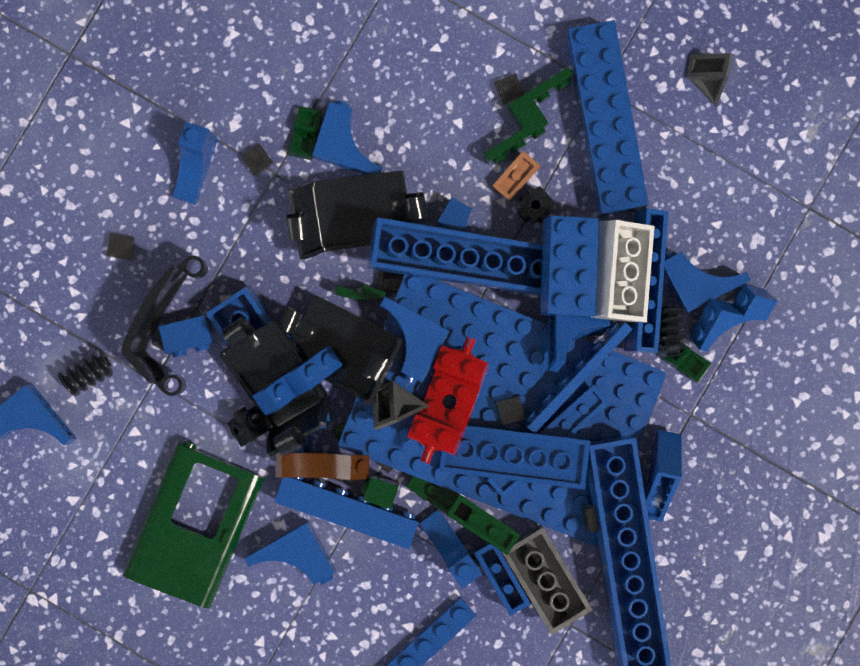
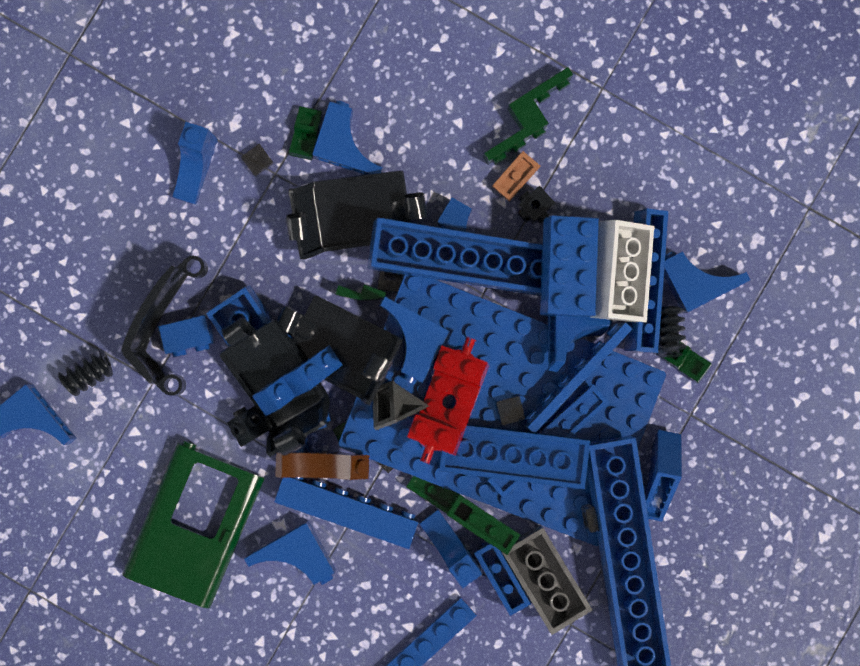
clear smoke tile [106,233,135,261] -> none
dark green brick [361,473,400,510] -> none
clear smoke tile [494,74,524,105] -> none
blue brick [565,20,649,217] -> none
dark grey slope [686,53,733,107] -> none
blue arch [689,284,777,352] -> none

